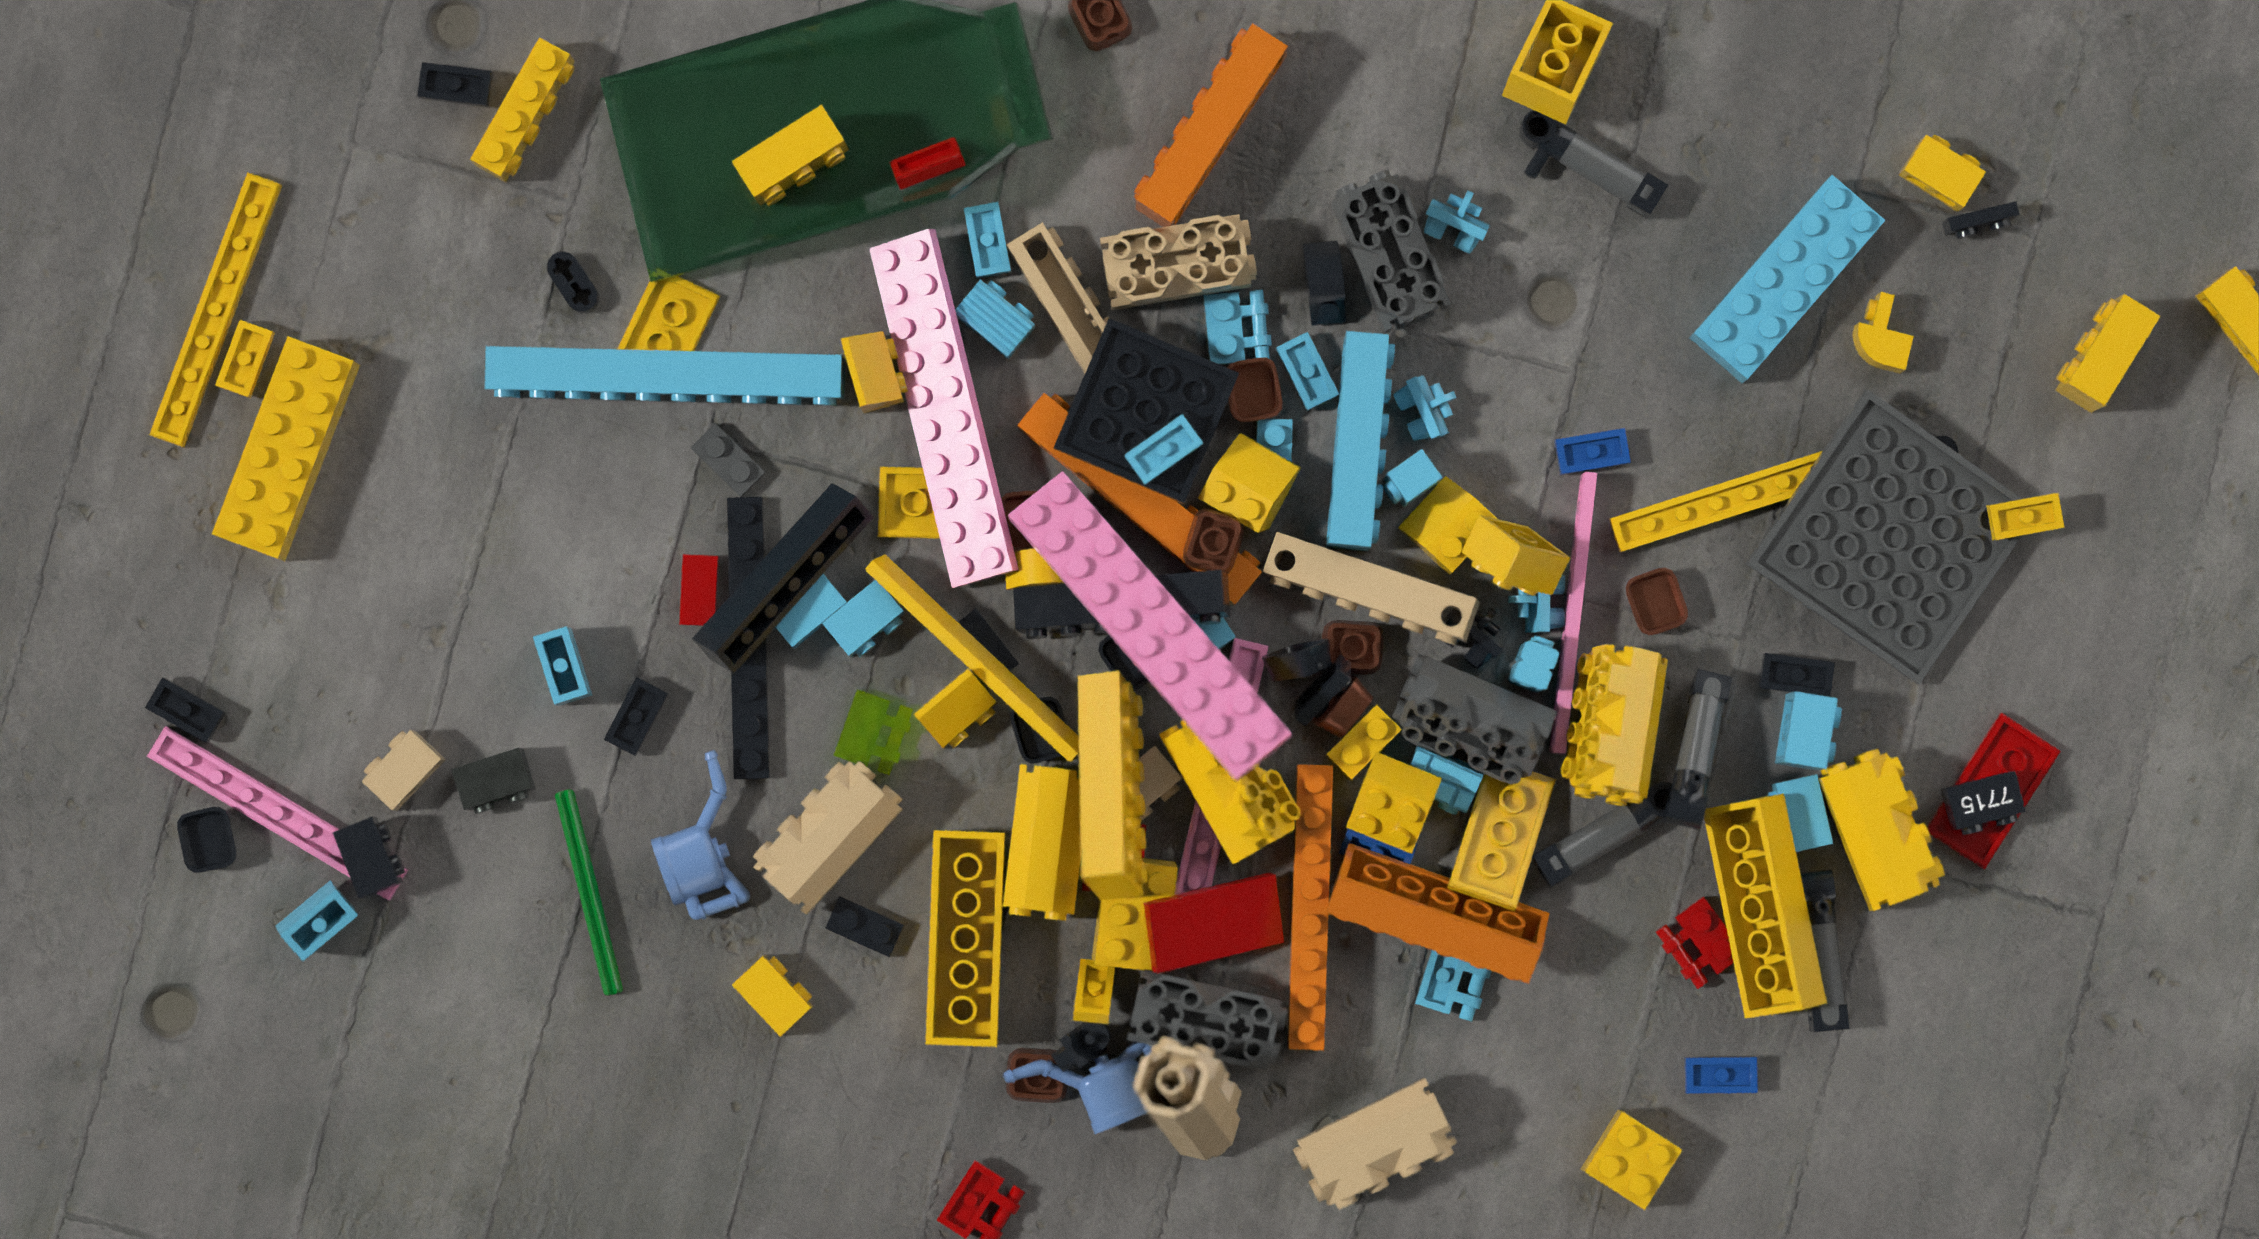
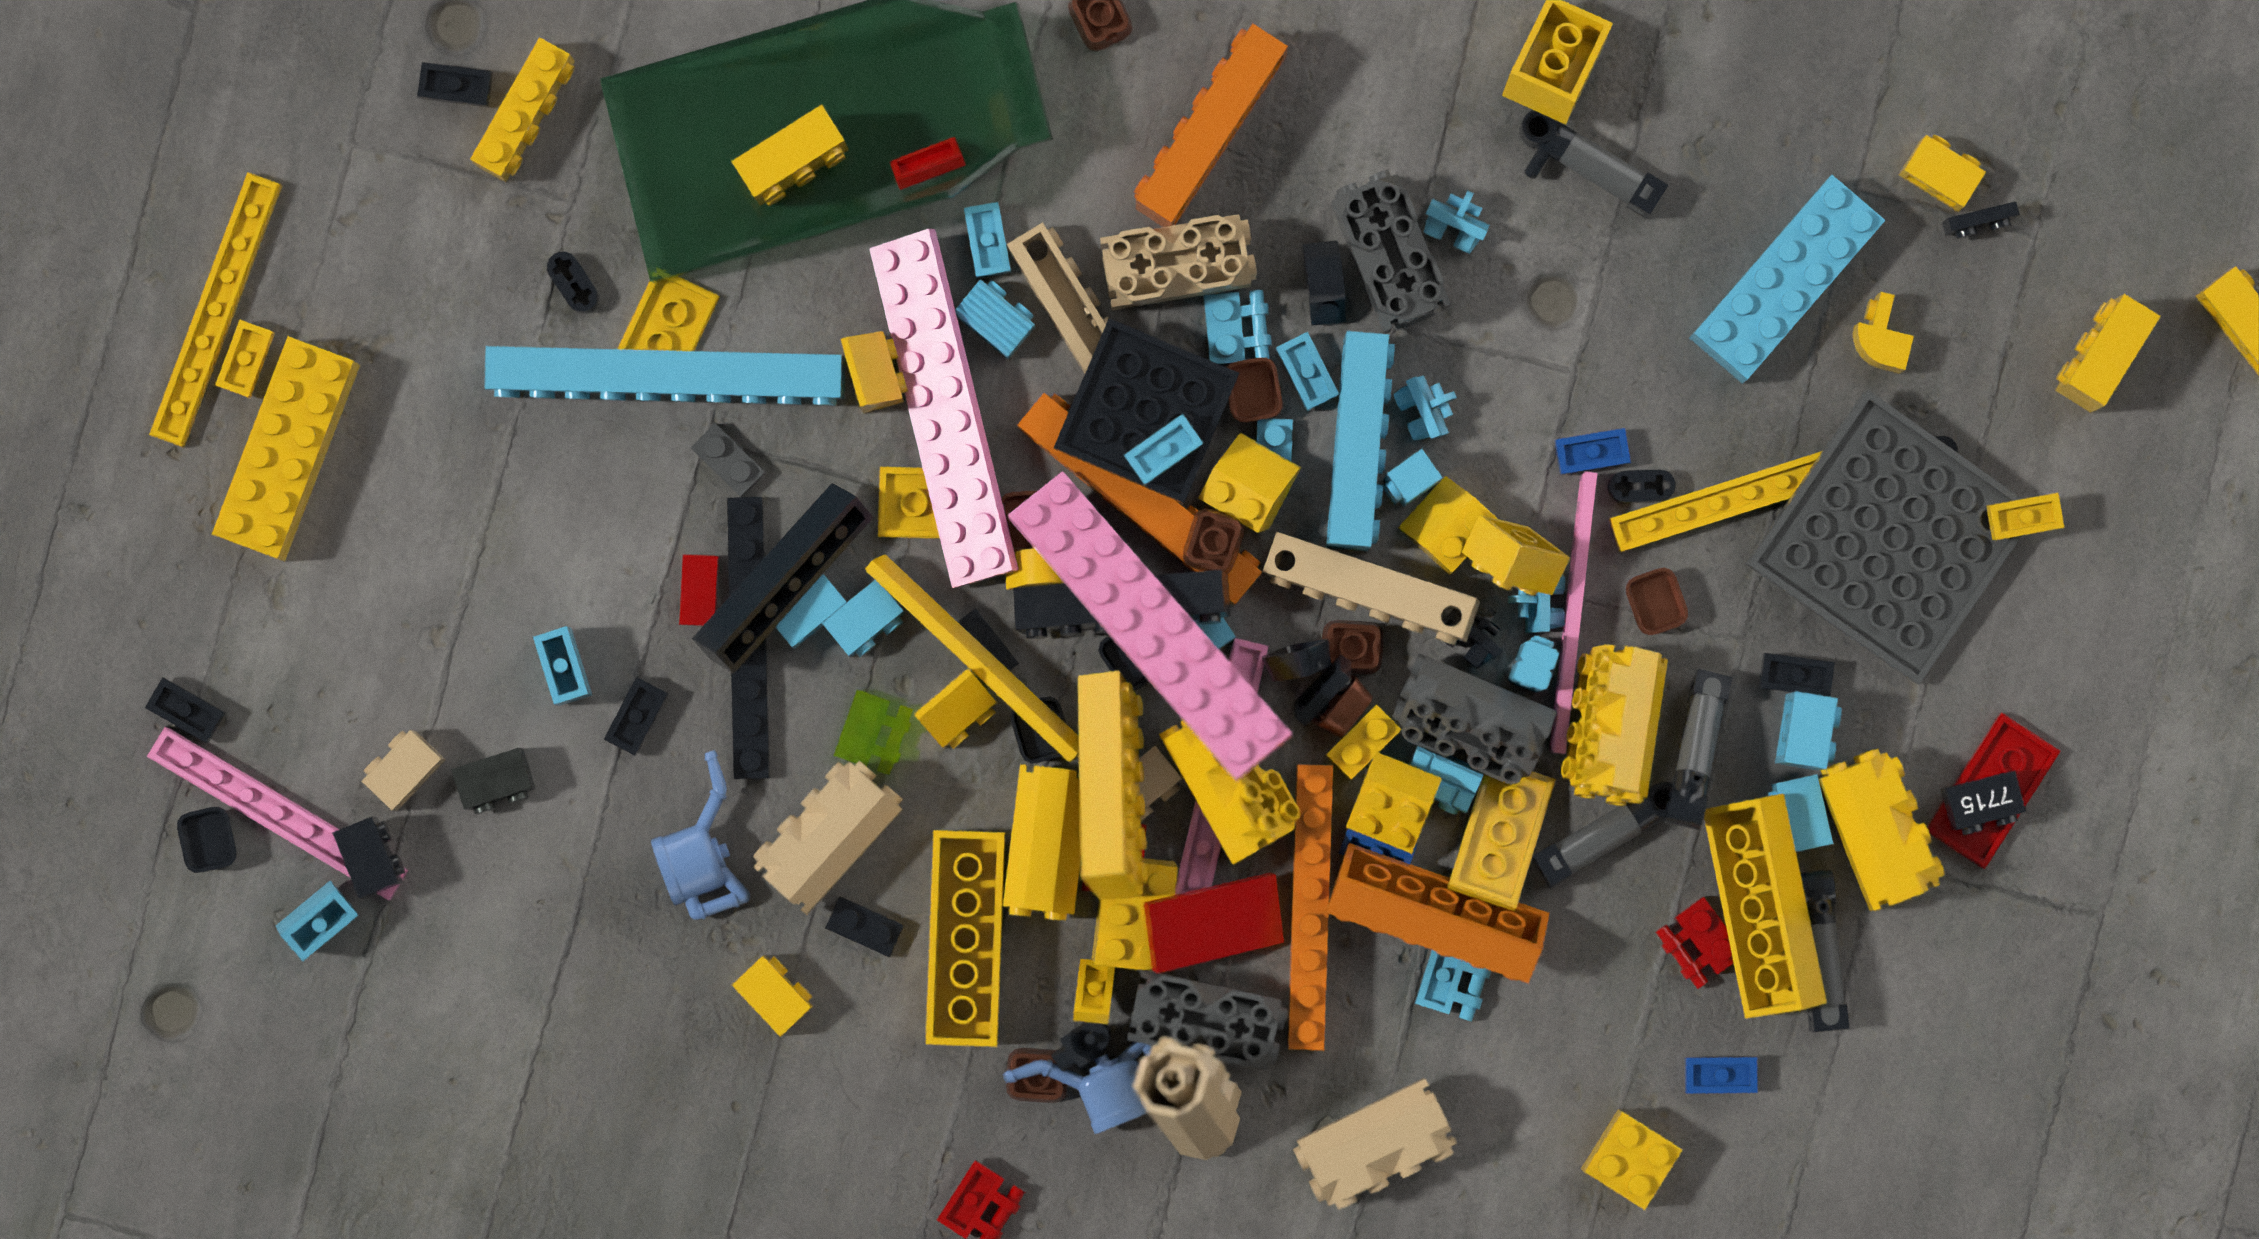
green axle [555,789,623,996] -> none
none -> black beam [1607,469,1676,504]

